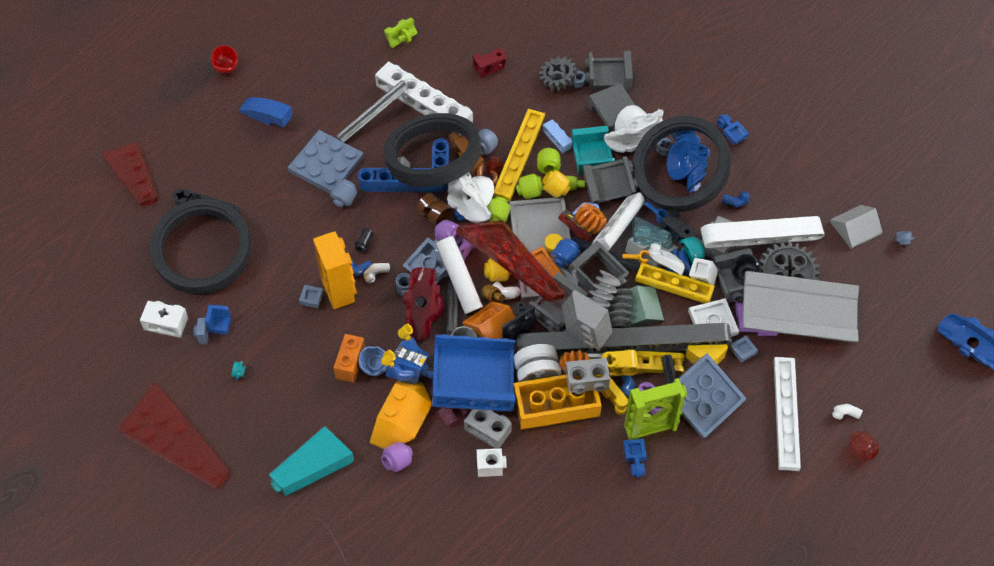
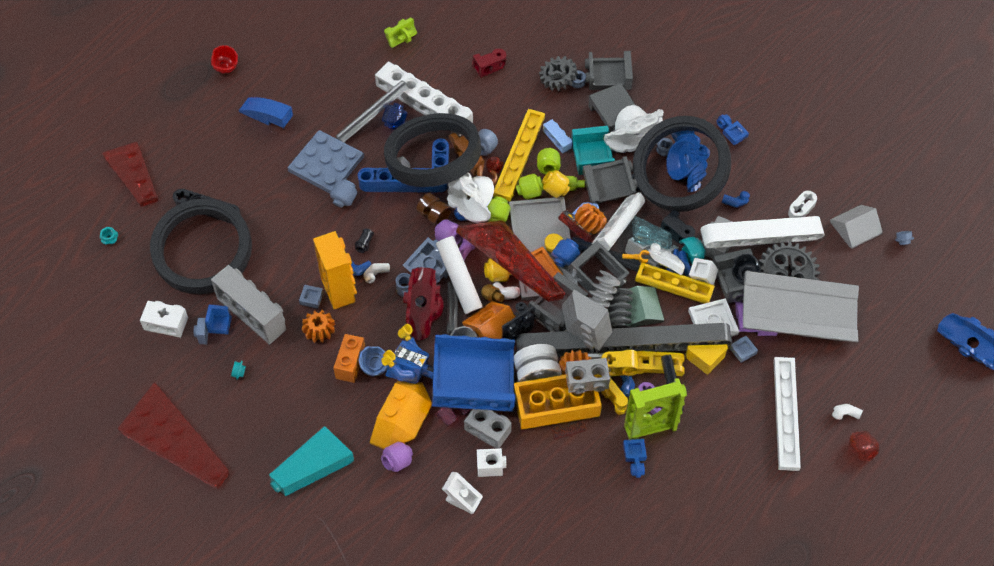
blue hand [644,201,668,223] -> none
sand blue plate [679,353,746,439] -> none
none -> teal plate [100,227,118,245]
none -> light grey brick [211,265,287,345]
none -> orange gear [302,309,335,343]
none -> clear blue head [382,102,408,130]
none -> white slope [442,472,483,514]
none -> white beam [788,191,817,218]

